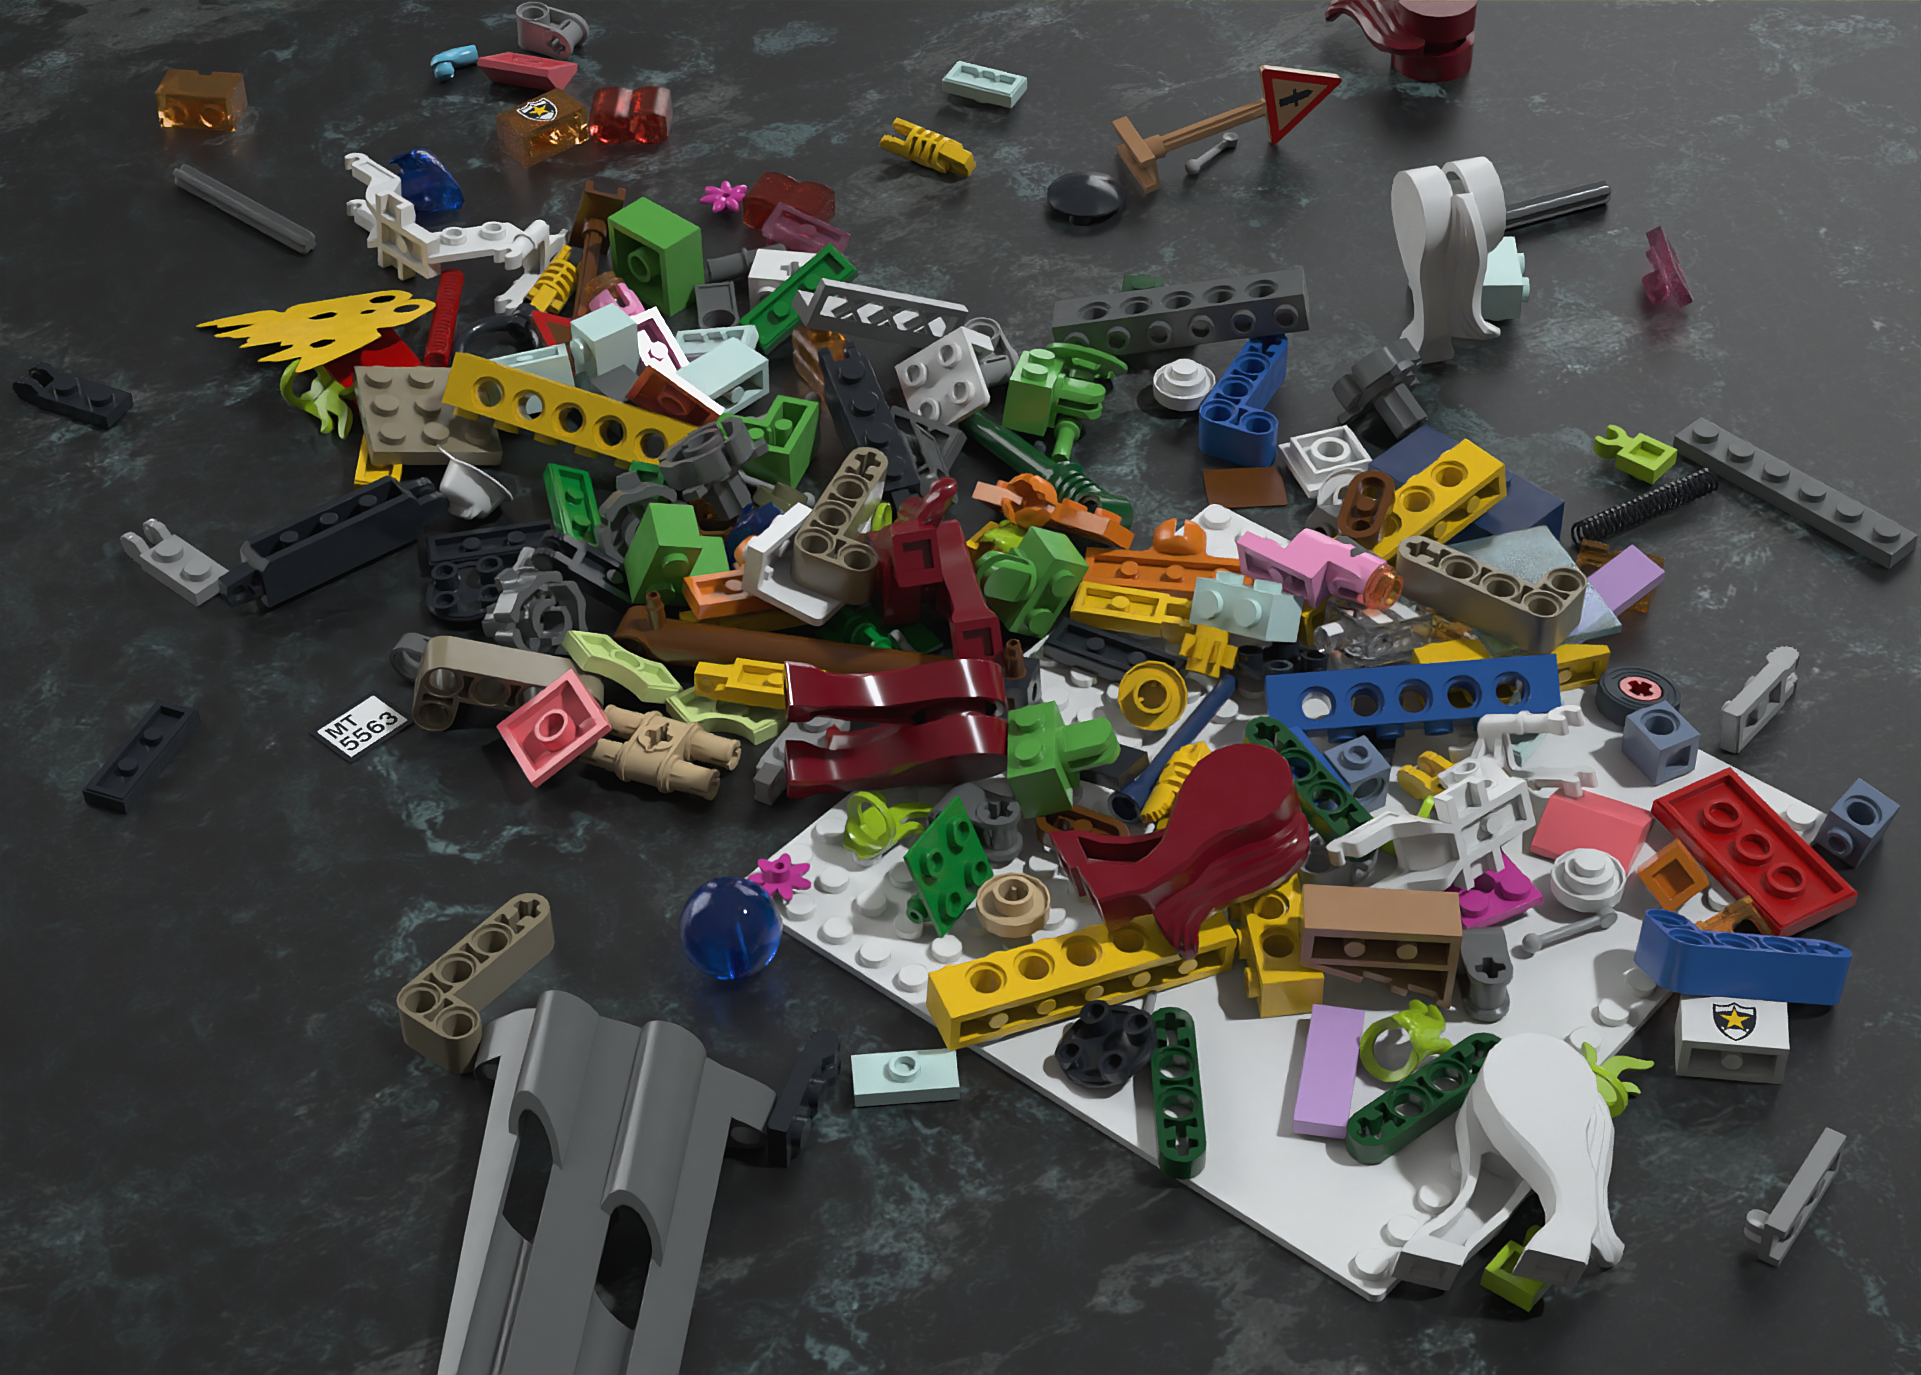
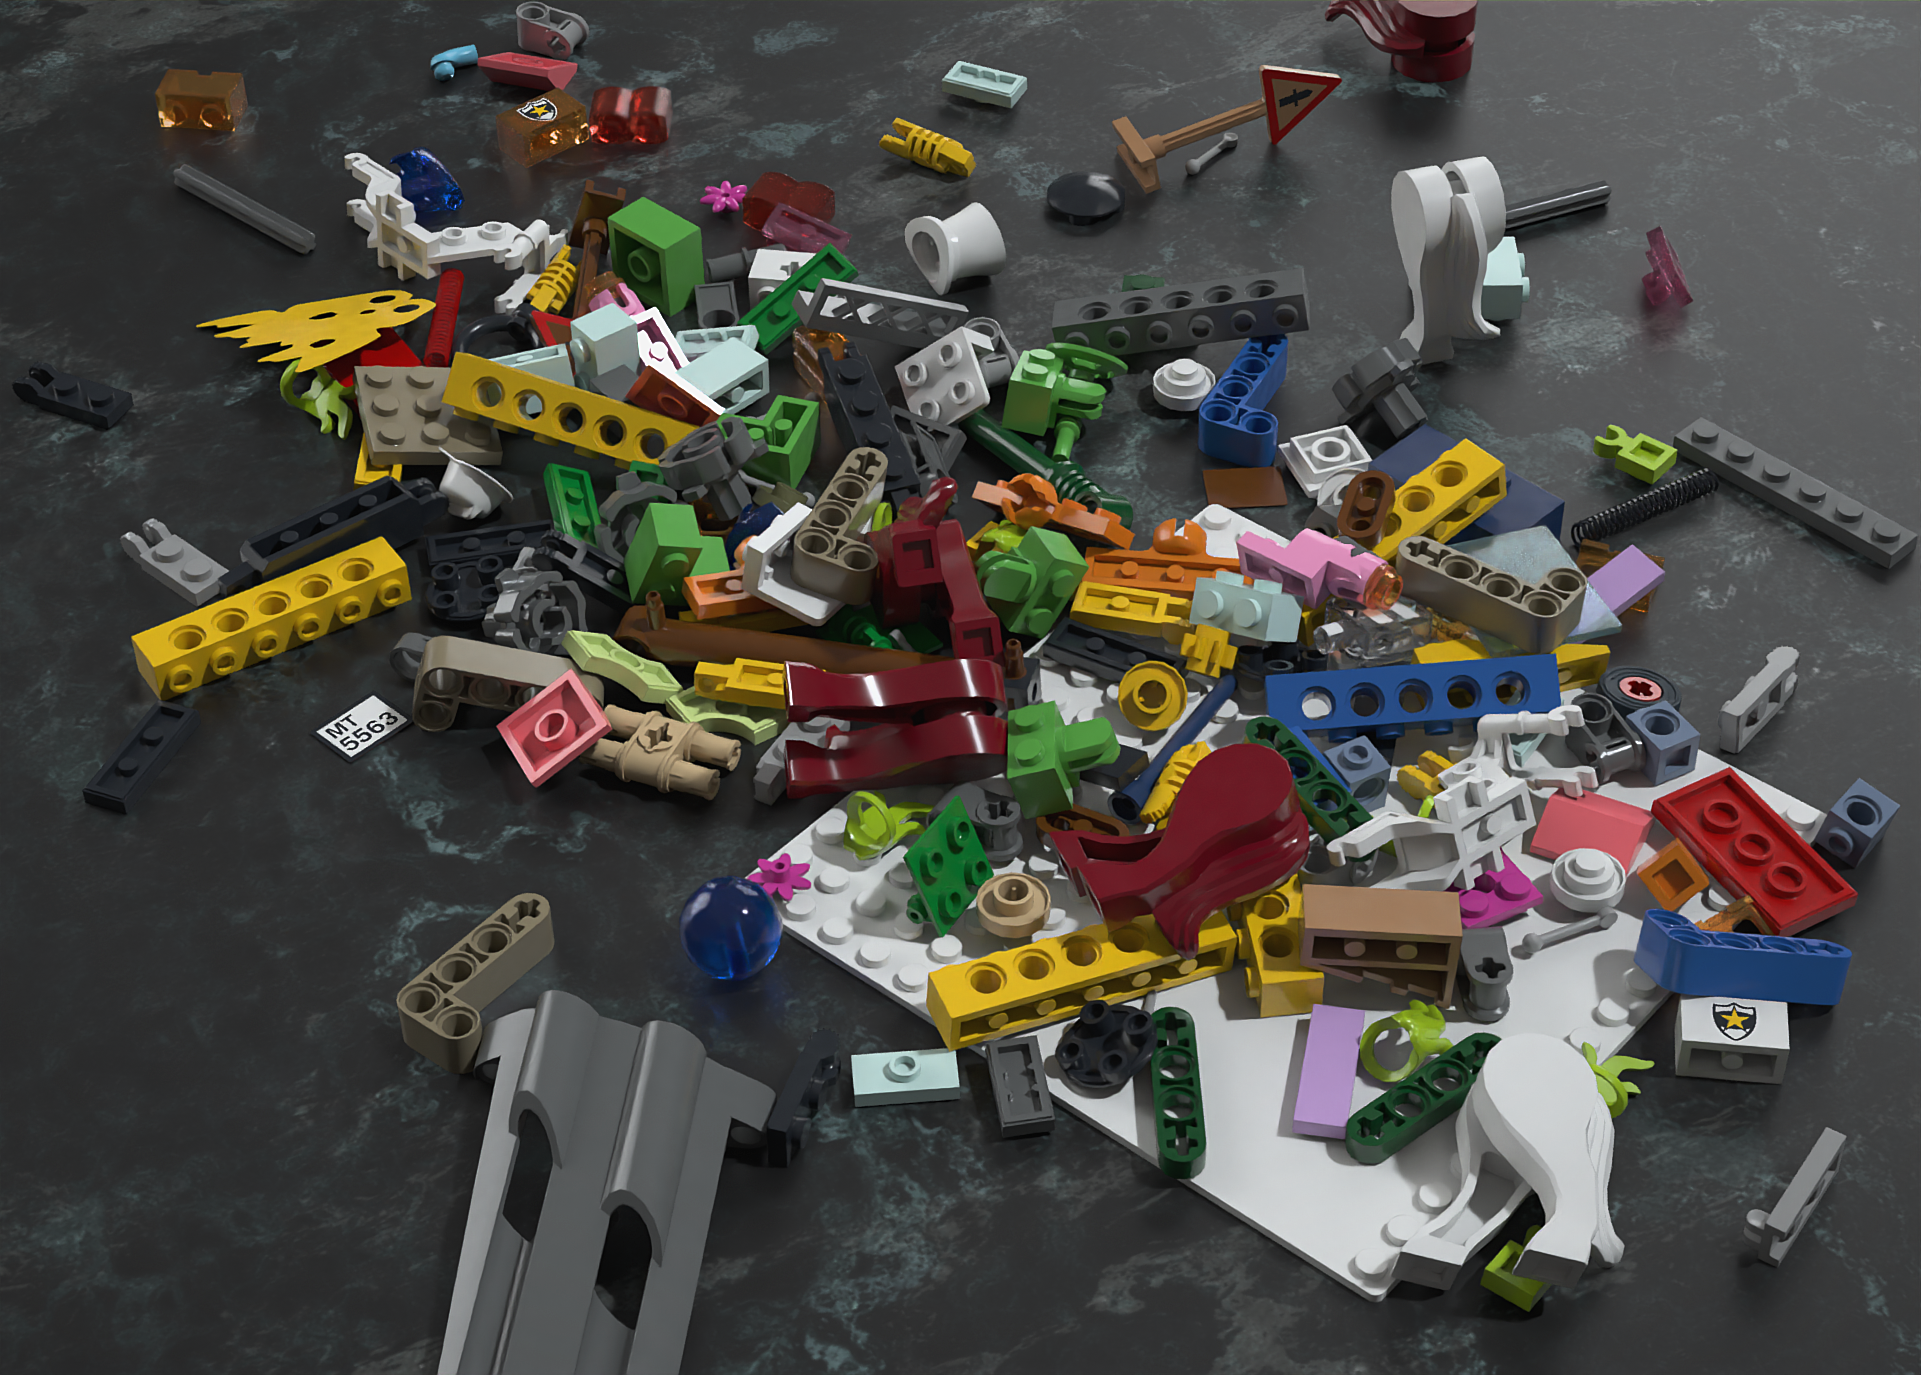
none -> yellow brick [131,536,412,701]
none -> white hat [905,202,1006,295]
none -> dark grey plate [985,1035,1055,1138]
none -> dark grey piece [1565,693,1647,784]

